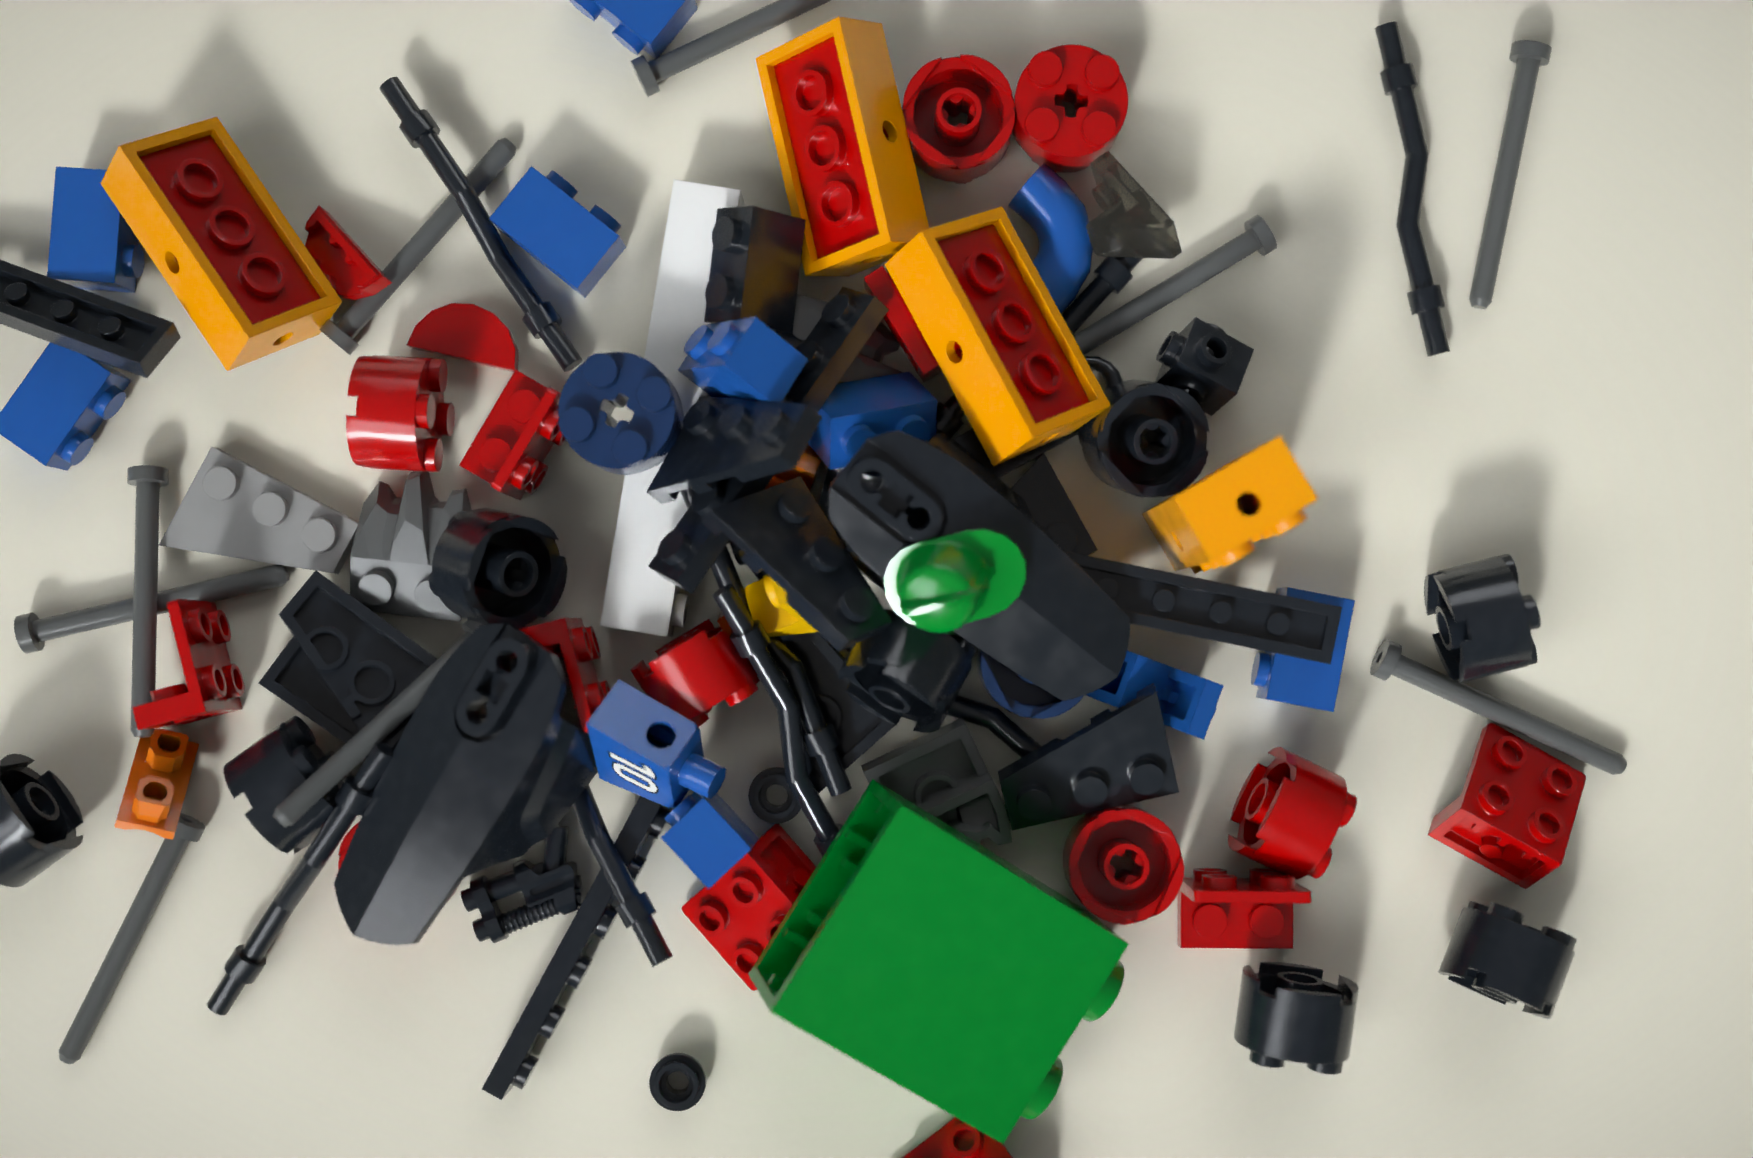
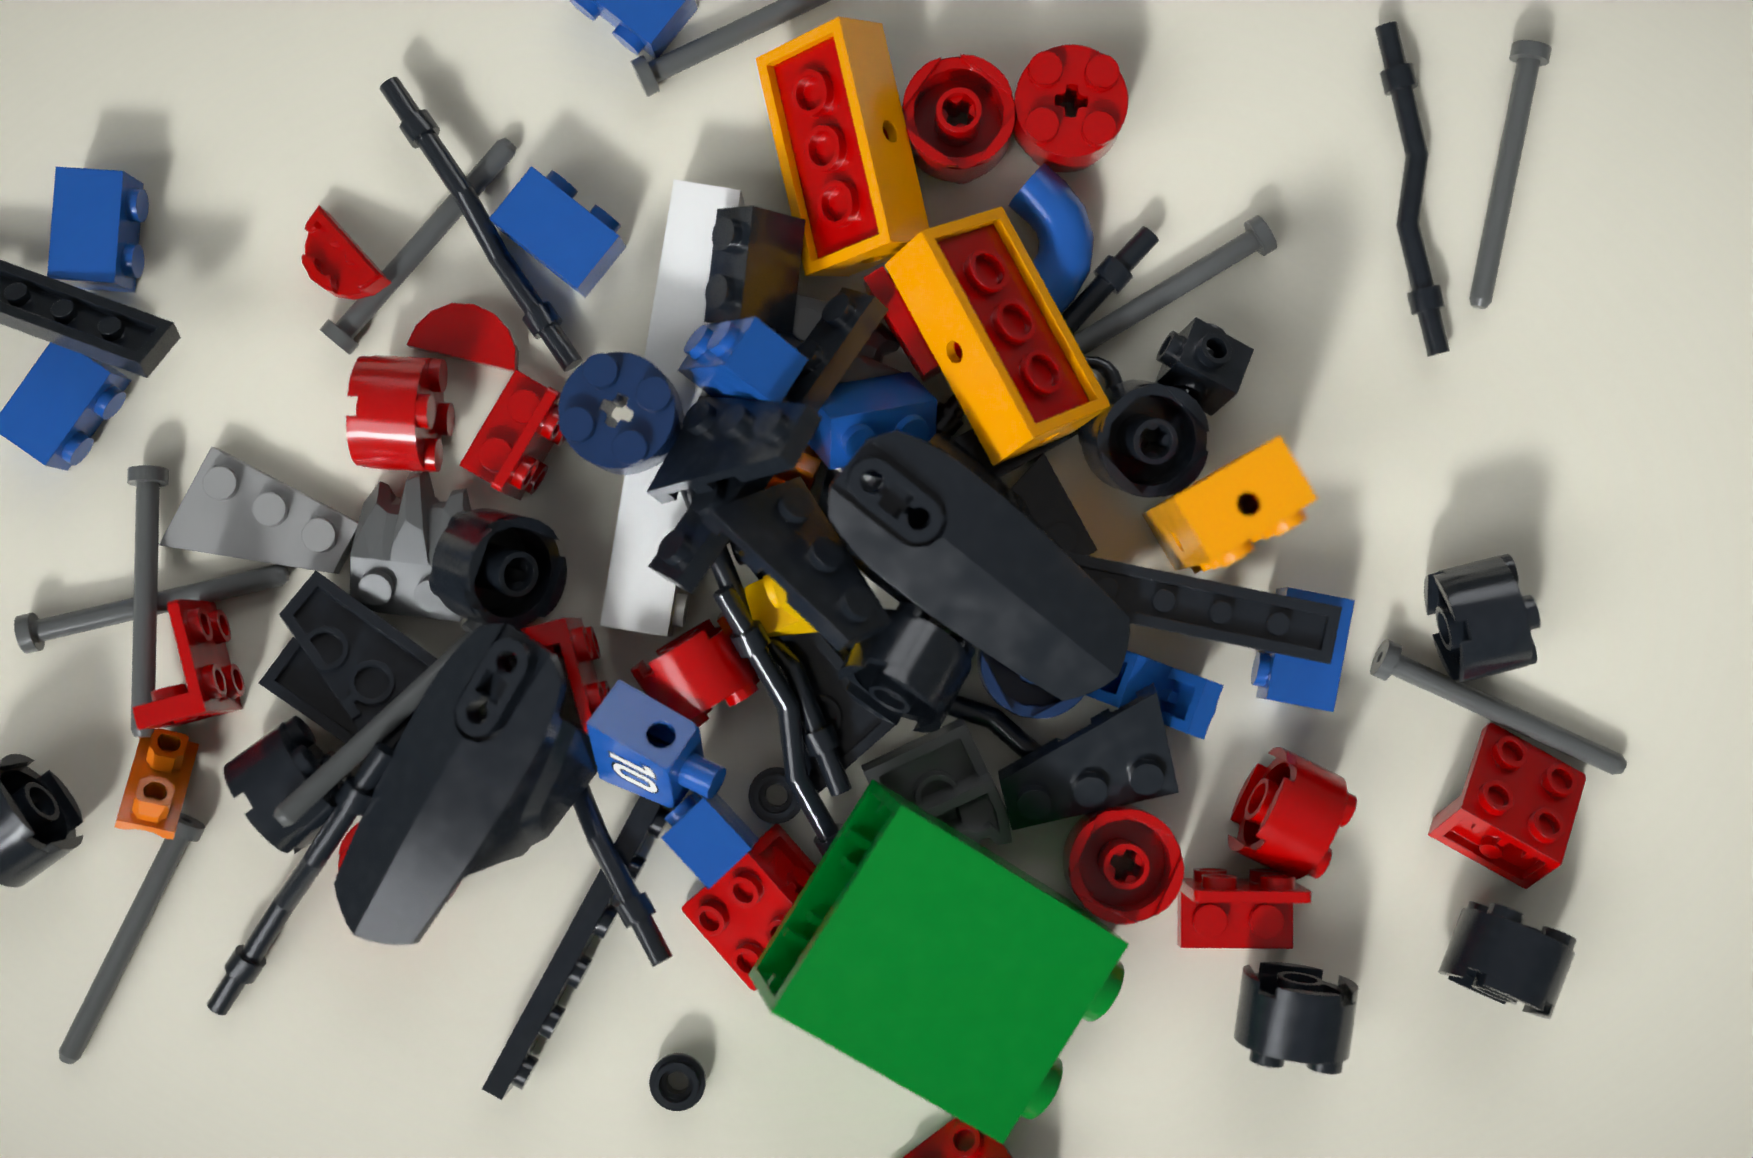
brick [100,117,342,371] -> none
black piece [461,825,583,943] -> none
green piece [884,529,1026,633] -> none
clear smoke slope [1086,151,1182,259] -> none

